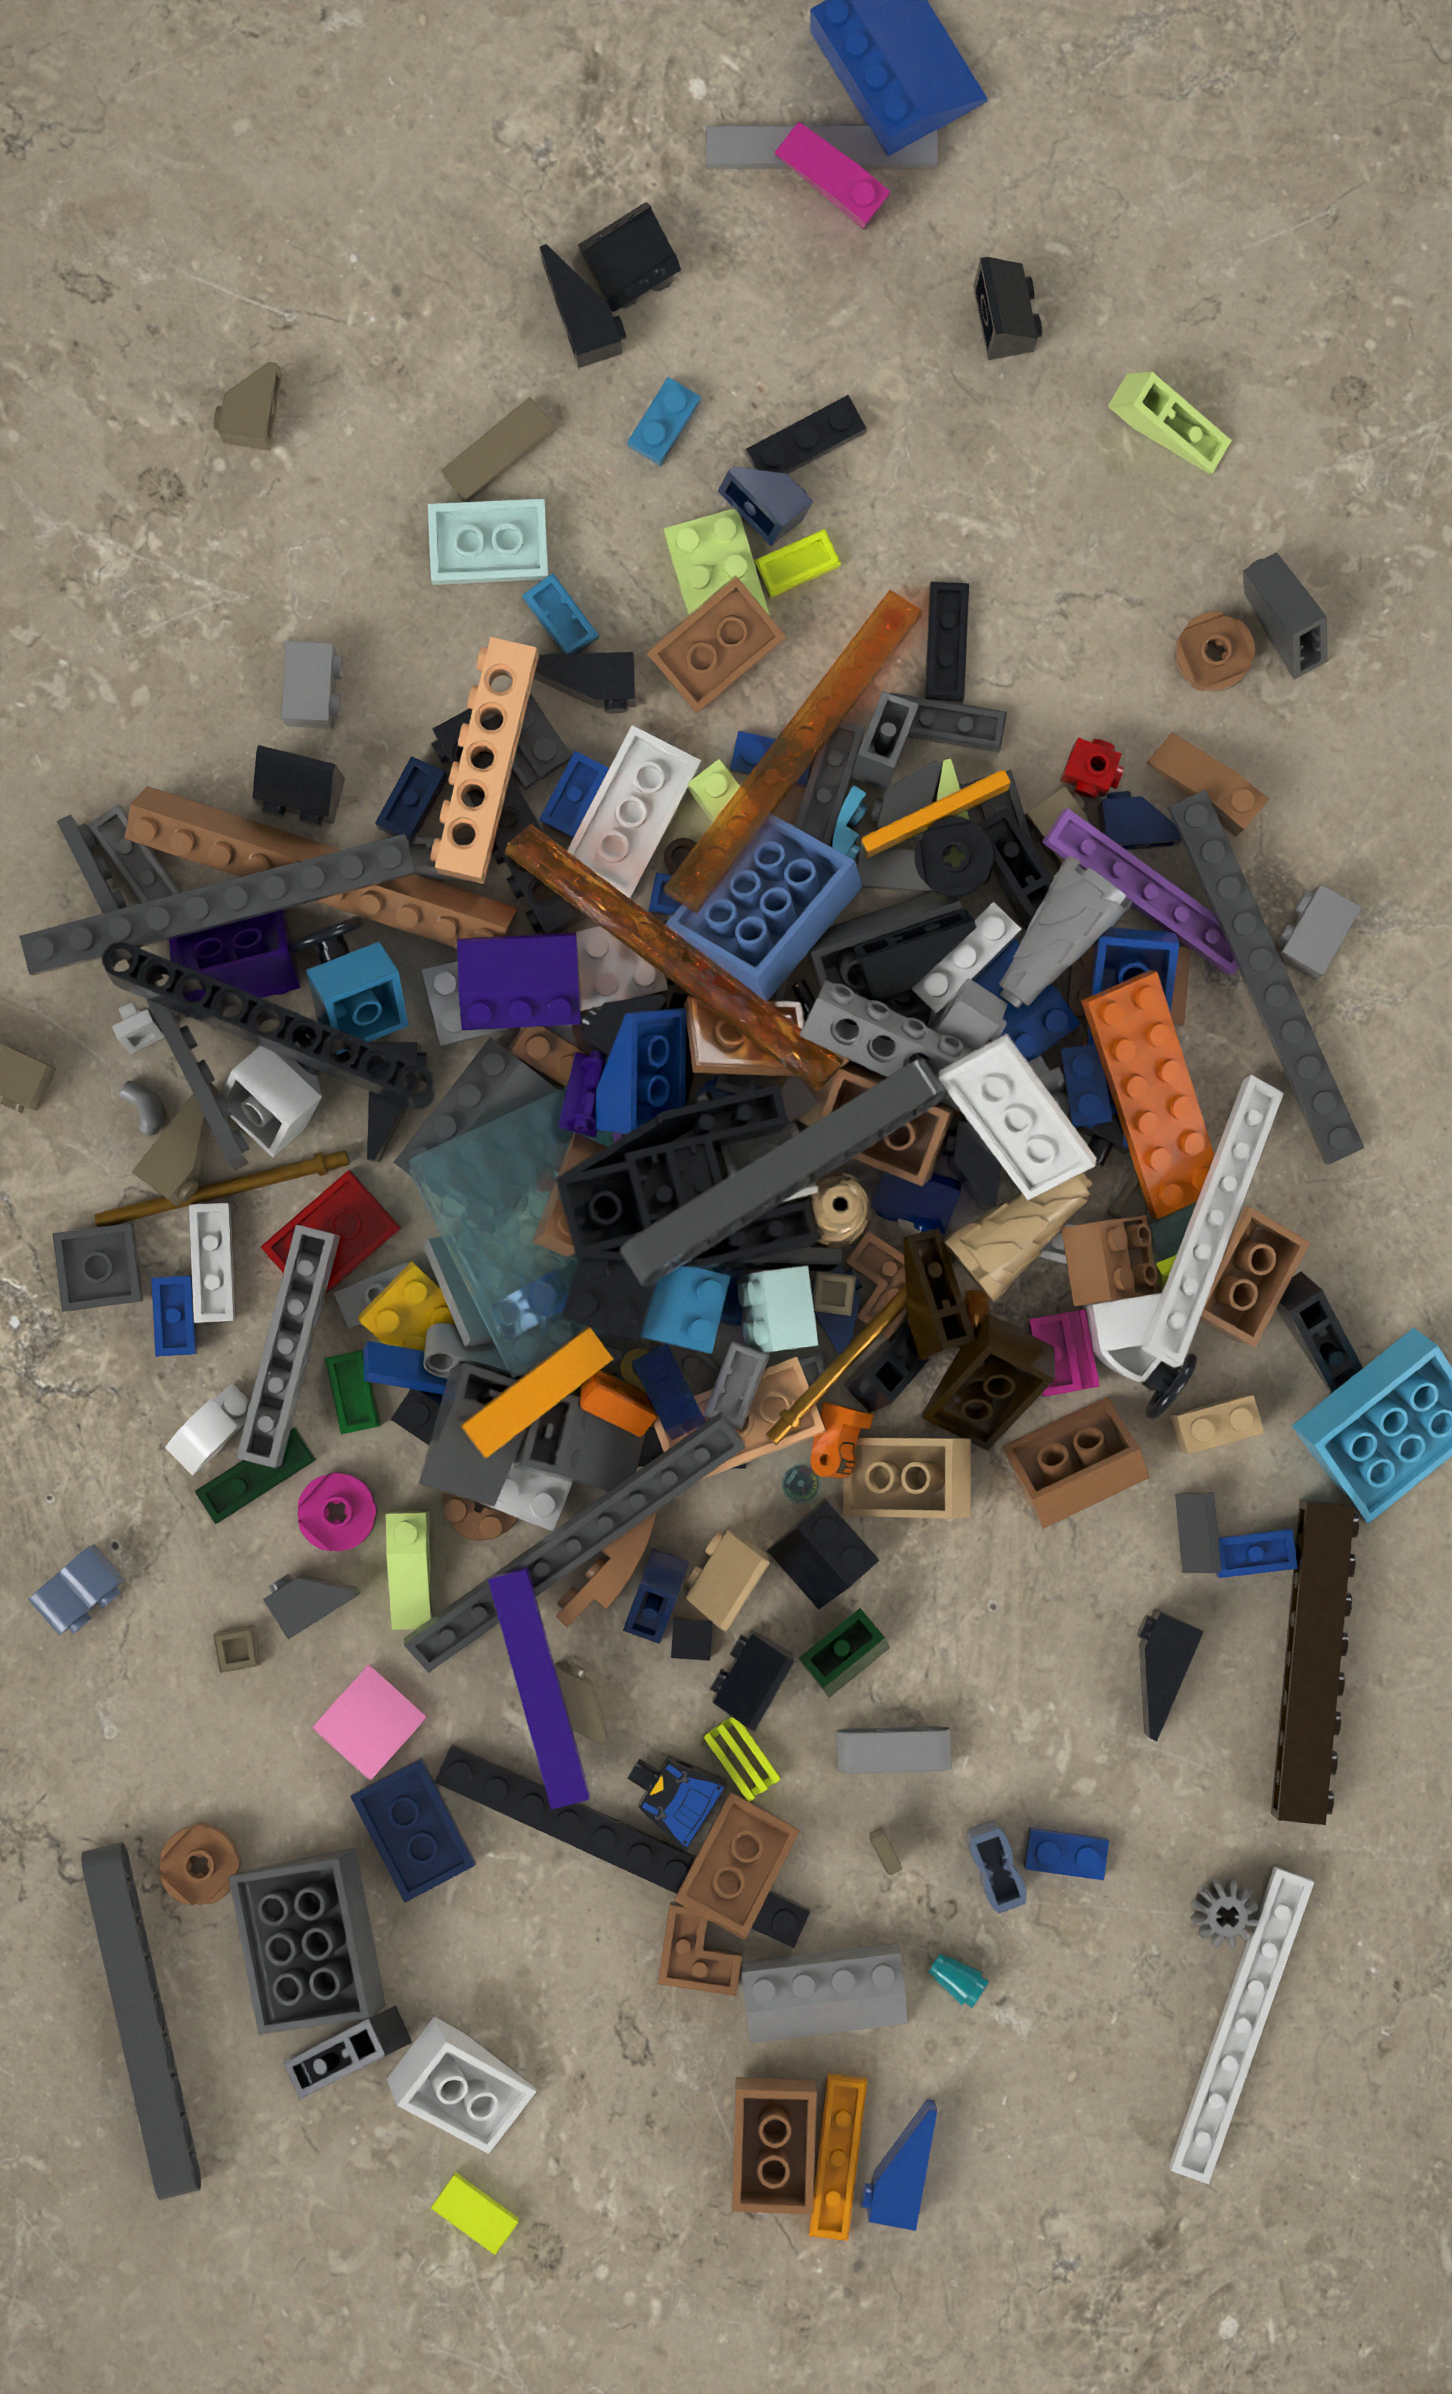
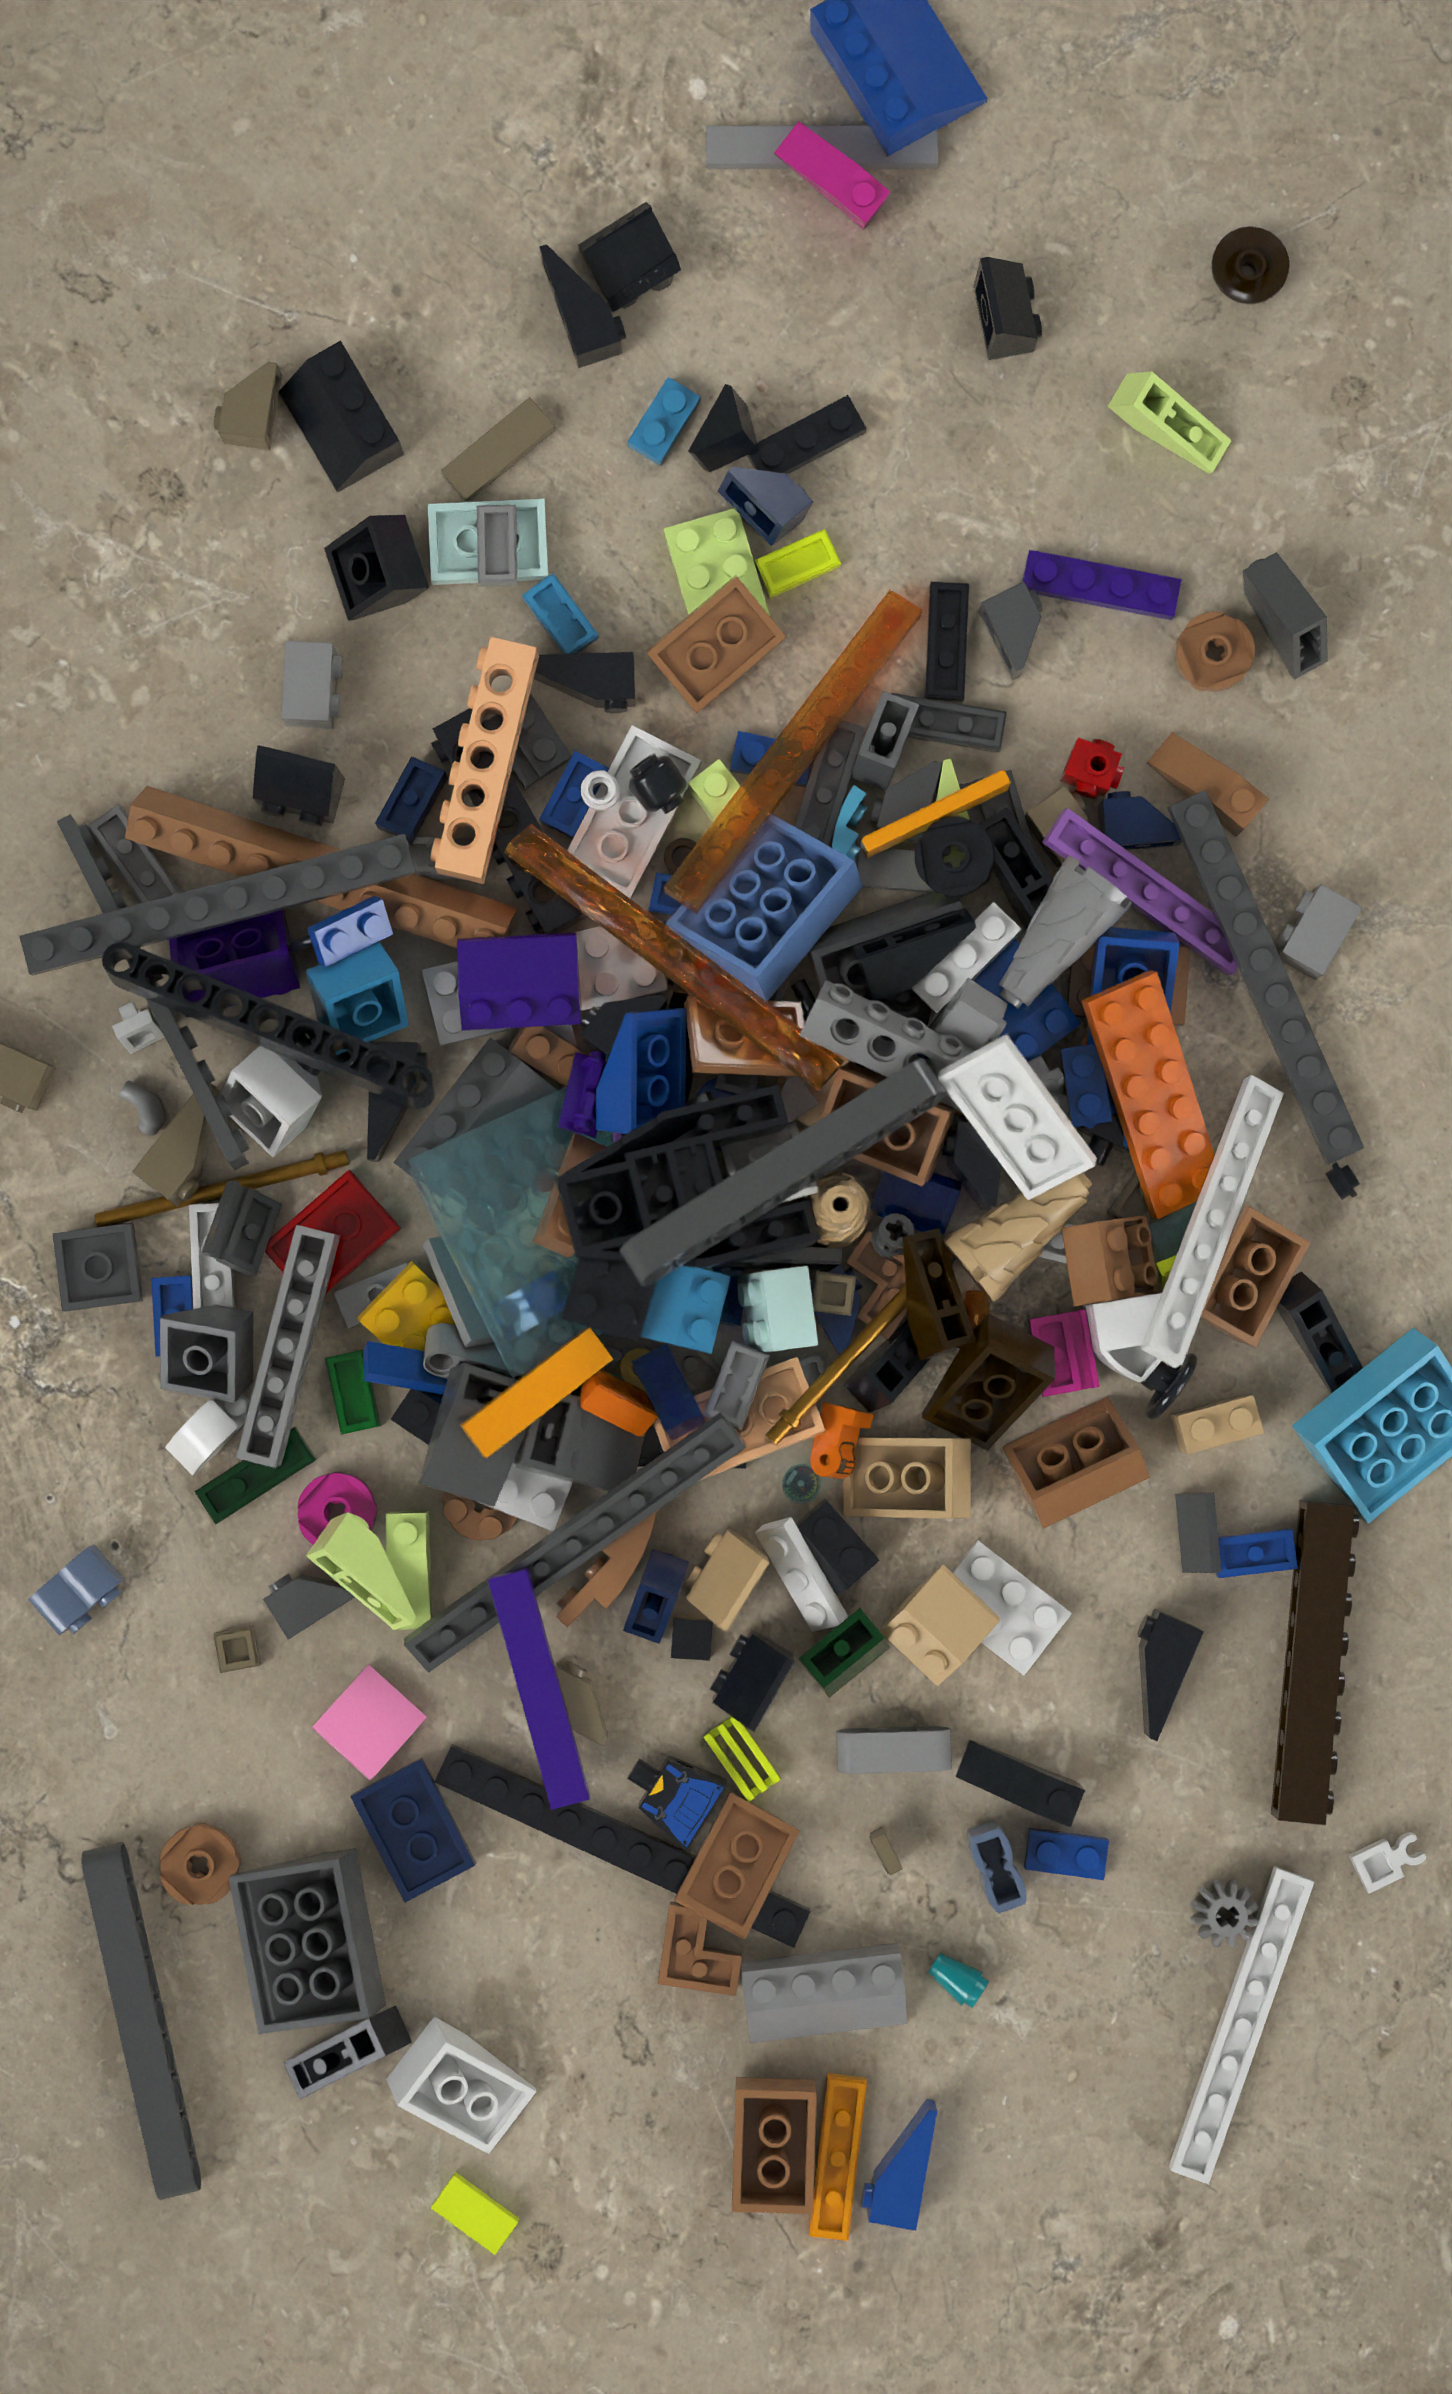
none -> dark grey slope [160,1305,254,1403]
none -> dark grey plate [201,1180,282,1277]
none -> black slope [278,340,404,493]
none -> yellowish green slope [306,1512,416,1630]
none -> plate [307,896,393,967]
none -> black slope [324,515,429,621]
none -> light grey tile [477,505,518,586]
none -> white plate [581,771,620,811]
none -> black head [629,753,687,814]
none -> black slope [688,384,759,472]
none -> white plate [755,1517,848,1632]
none -> dark grey bush [871,1213,914,1258]
none -> tan slope [880,1564,1001,1686]
none -> white plate [952,1540,1072,1676]
none -> black slope [955,1739,1085,1828]
none -> dark grey slope [978,582,1043,680]
none -> dark purple plate [1022,550,1182,620]
none -> dark brown dish [1211,226,1289,304]
none -> black plate [1325,1162,1360,1200]
none -> white plate [1349,1832,1426,1894]

